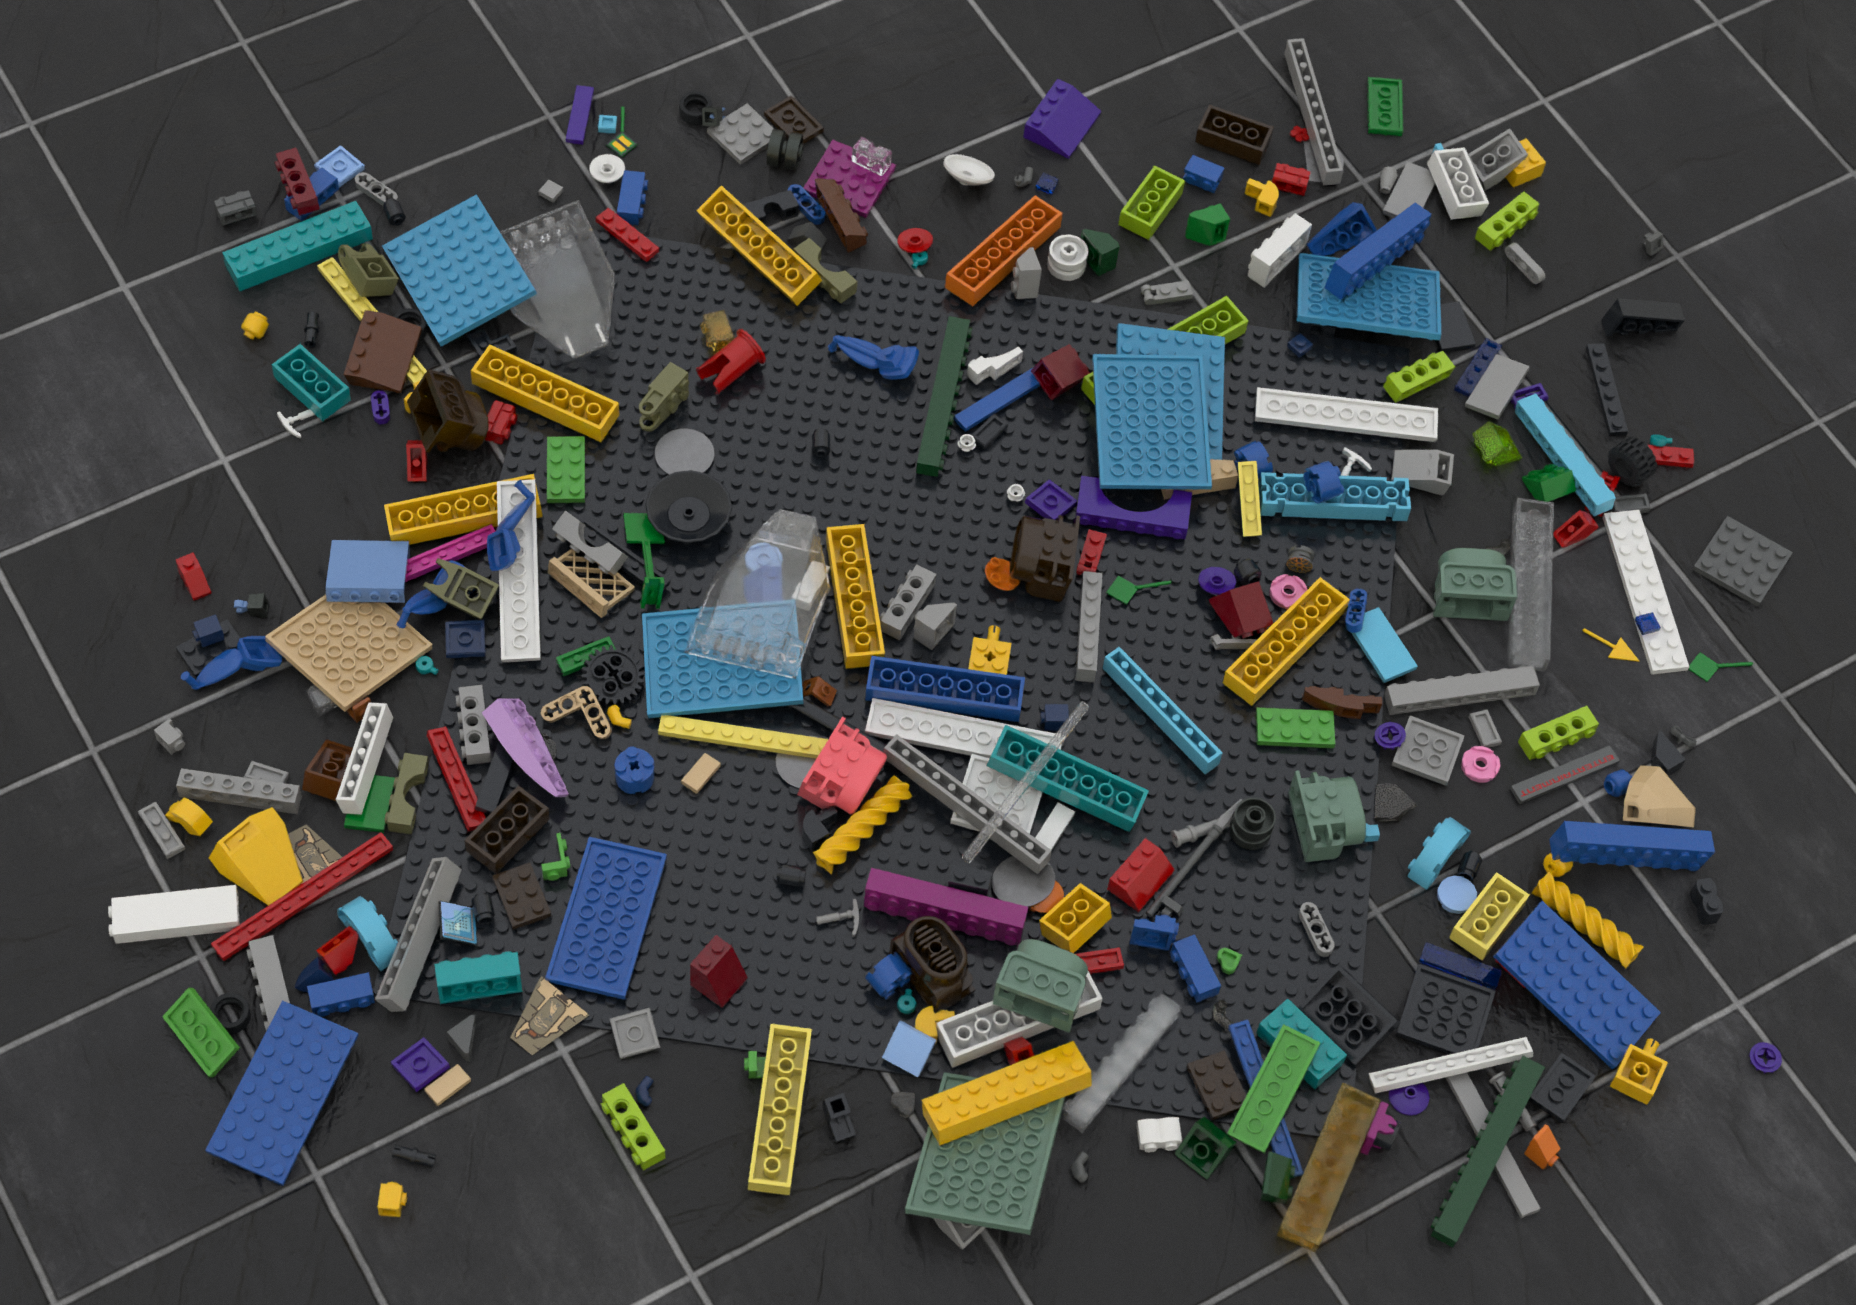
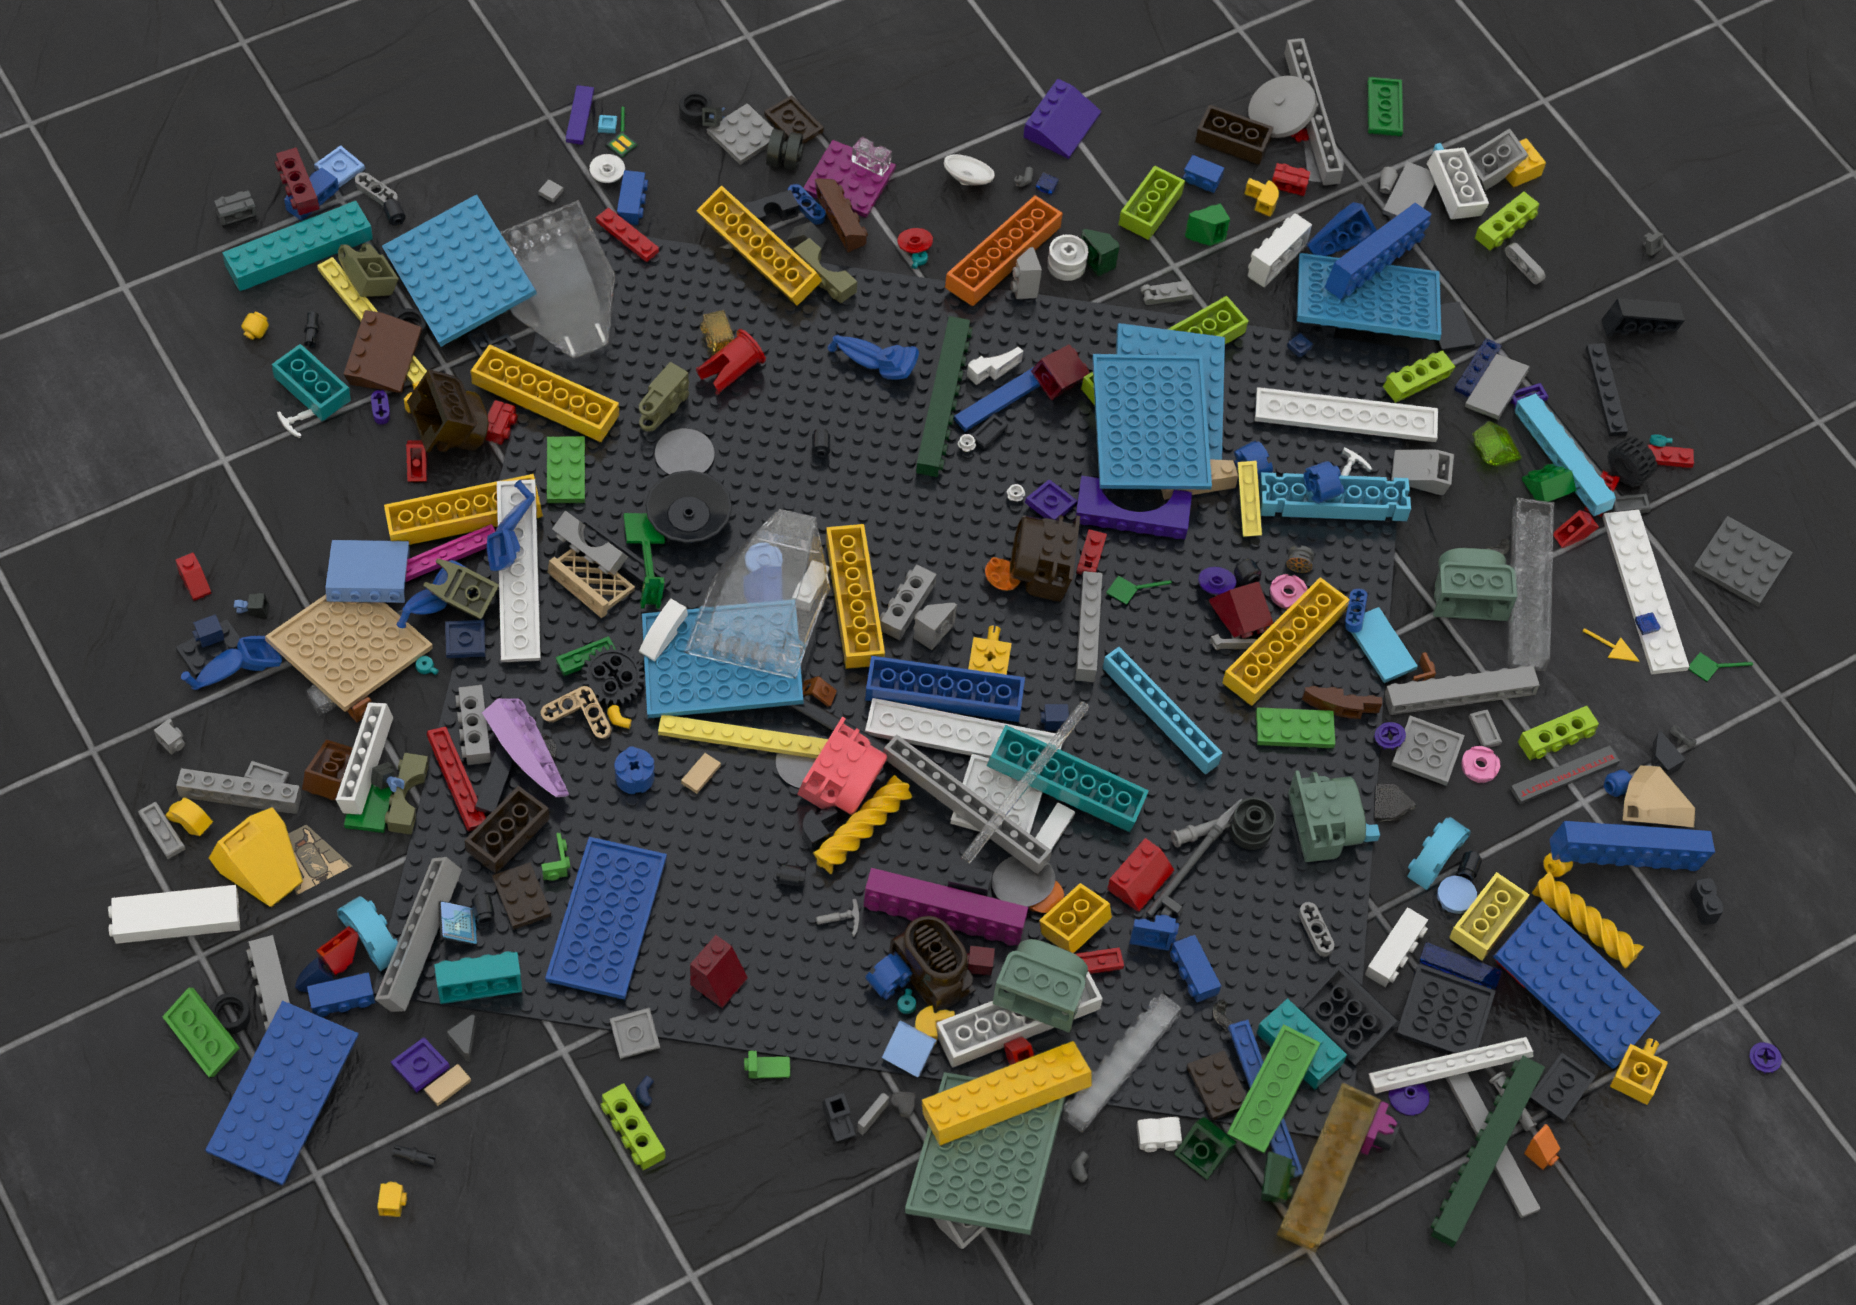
red plate [211,832,393,961] -> none
sticker [510,976,589,1055] -> none
light yellow brick [748,1024,812,1195] -> none
bright green tile [1217,948,1242,974] -> none
none -> pearl dark grey piece [371,762,404,792]
none -> white slope [639,599,688,661]
none -> light grey tile [857,1093,889,1135]
none -> dark red brick [967,946,995,975]
none -> light grey dish [1248,76,1317,138]
none -> white brick [1365,907,1428,988]
none -> dark orange bracket [1412,652,1436,681]

